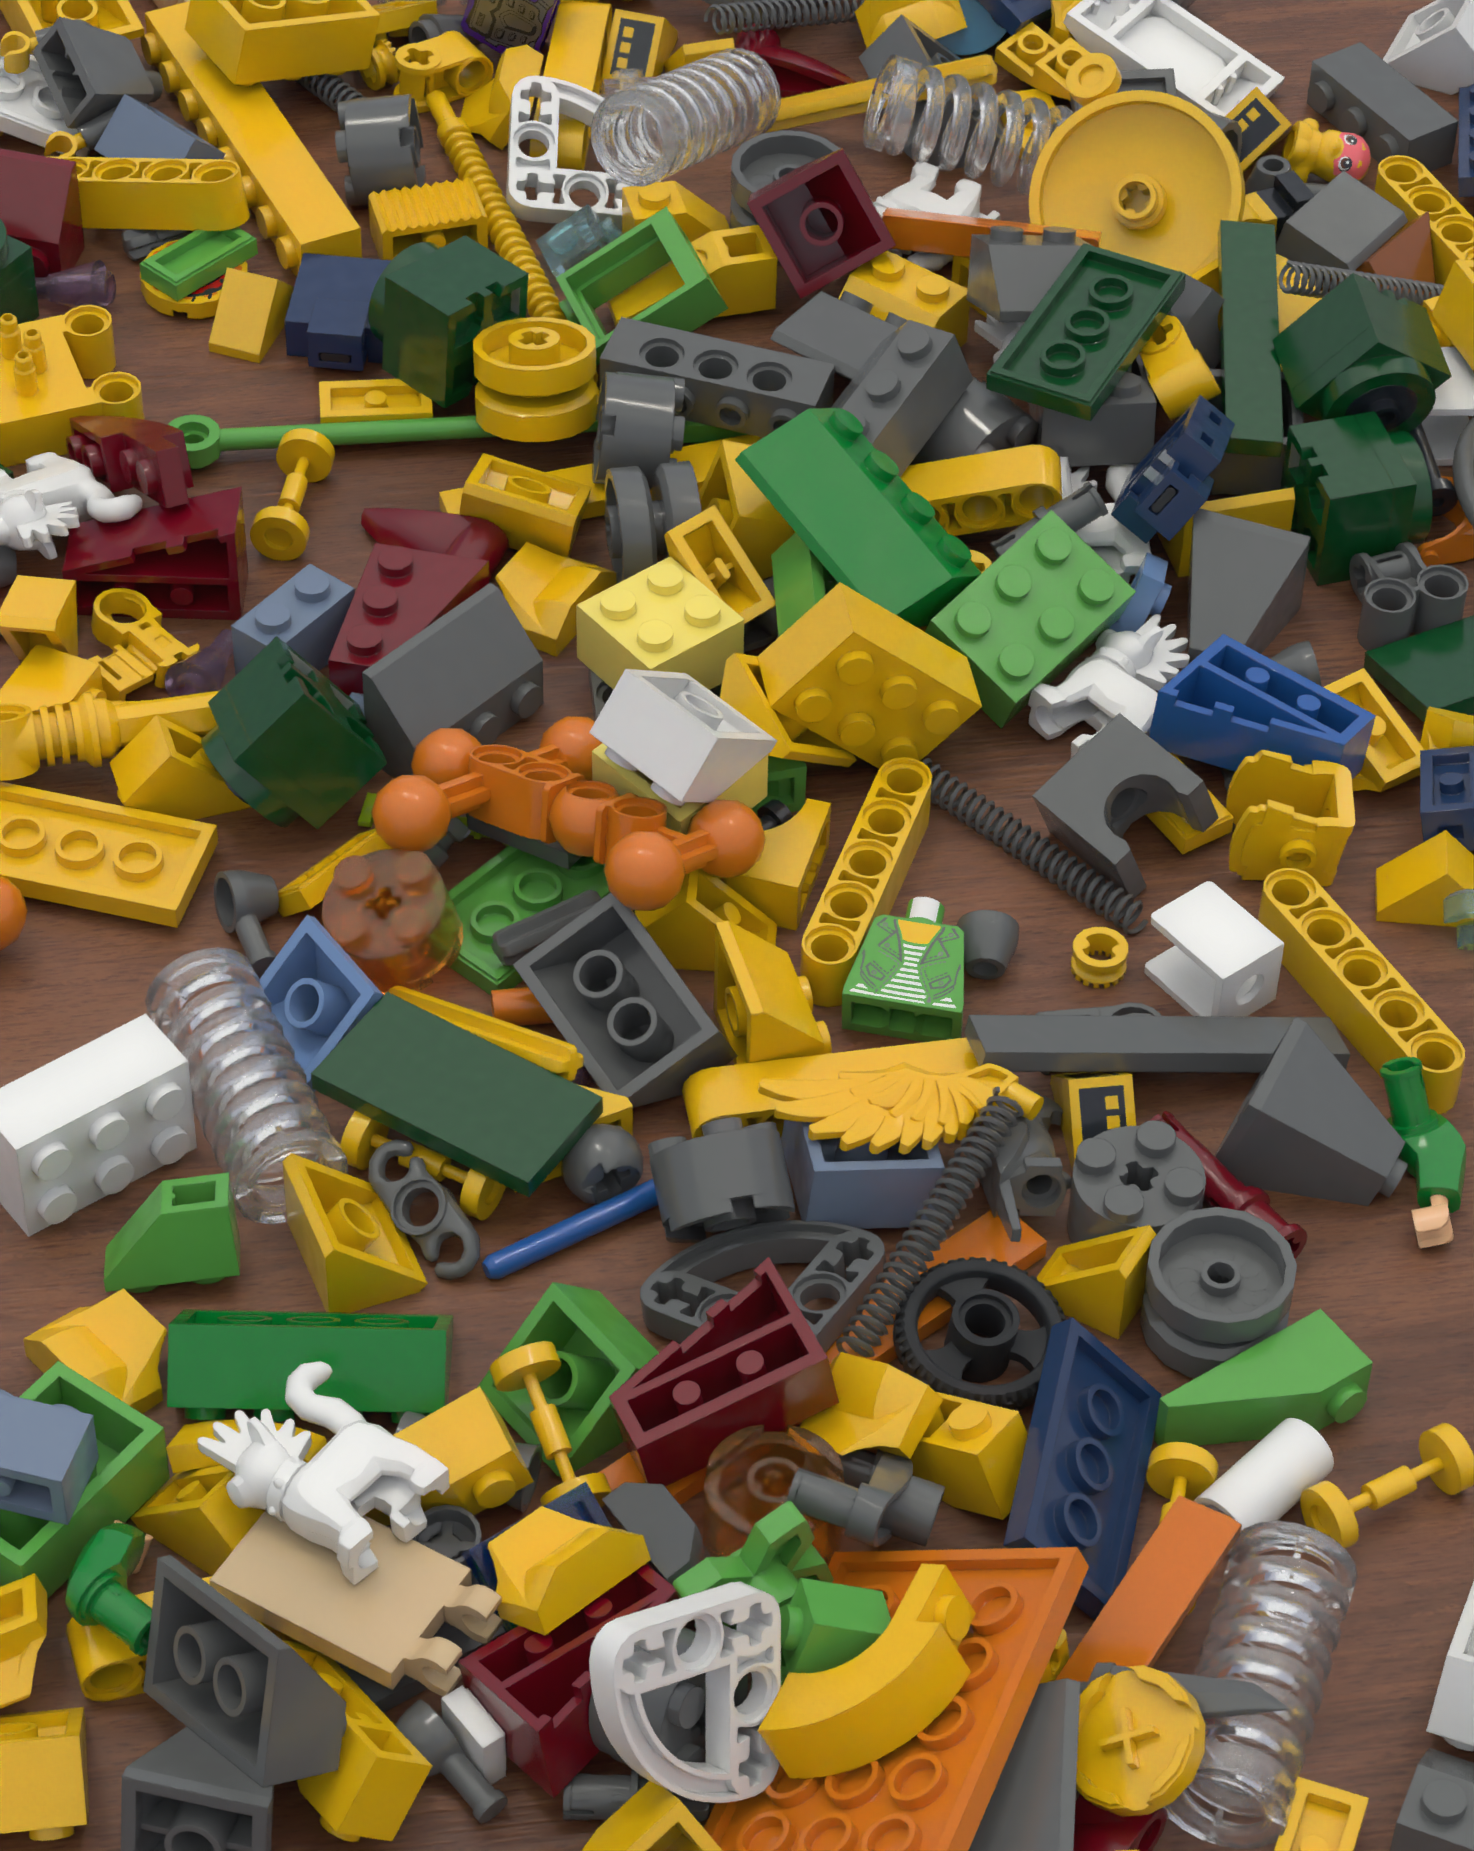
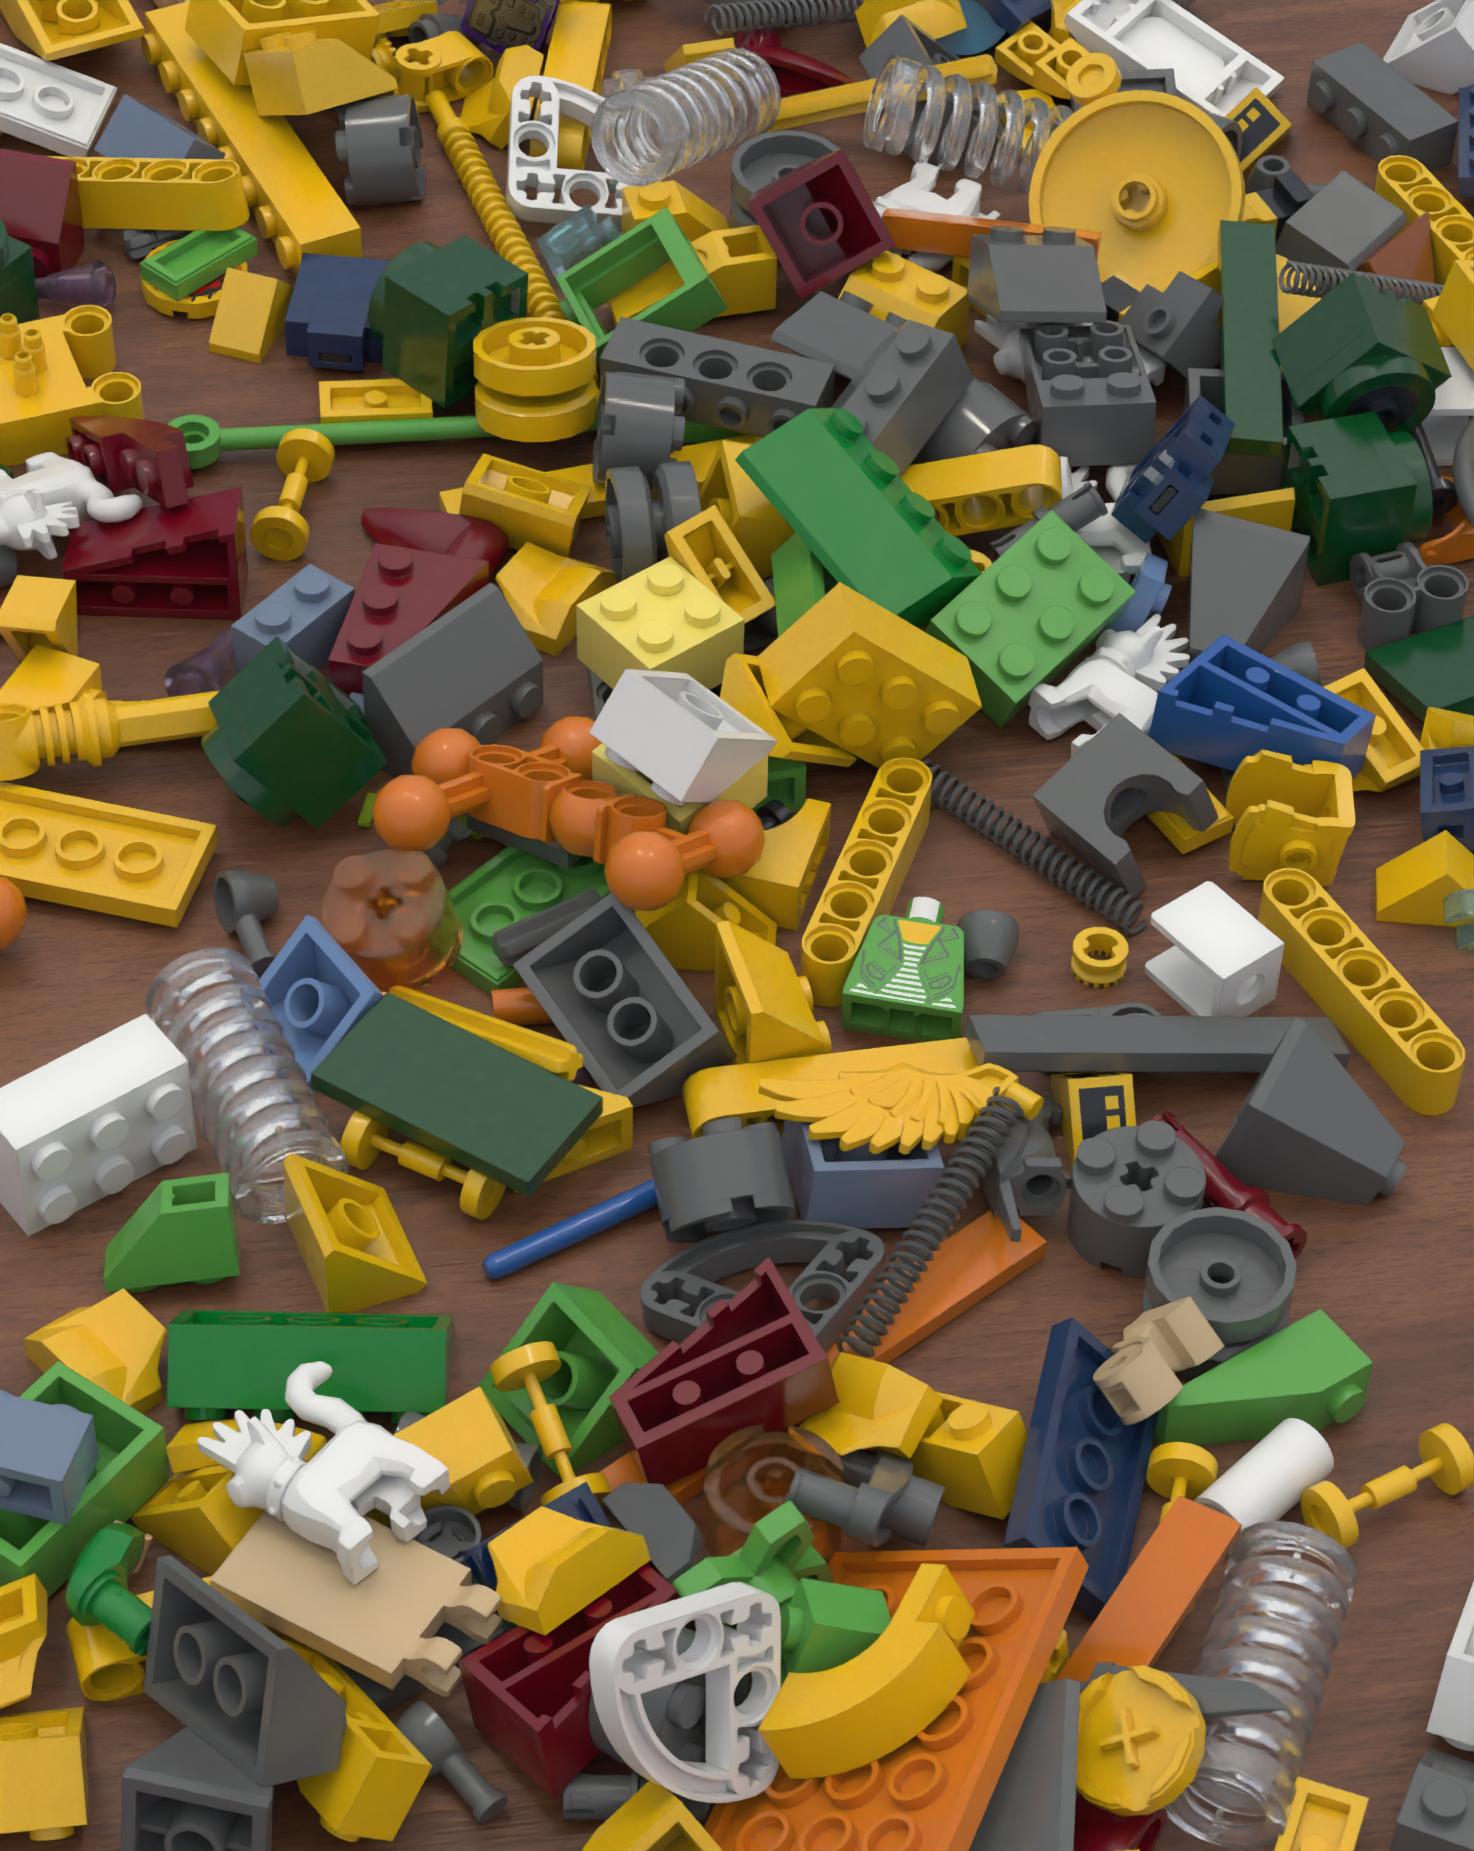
dark grey torso [0,17,163,157] -> none
yellow piece [88,588,200,701] -> none
yellow slope [110,715,252,820] -> none
yellow plate [278,829,394,917] -> none
yellow brick [368,177,488,260] -> none
dark grey piece [368,1139,480,1280] -> none
white tile [441,1685,507,1785] -> none
dark grey piece [561,1124,644,1205] -> none
yellow slope [601,9,678,97] -> none
black wheel [893,1257,1066,1411] -> none
dark green tile [986,243,1186,422] -> none
yellow slope [1036,1225,1157,1339] -> none
yellow piece [1139,315,1221,421] -> none
animal [1281,118,1371,183] -> none
green arm [1380,1057,1467,1249] -> none
none -> yellow slope [243,31,398,116]
none -> tan leg [1093,1296,1224,1425]

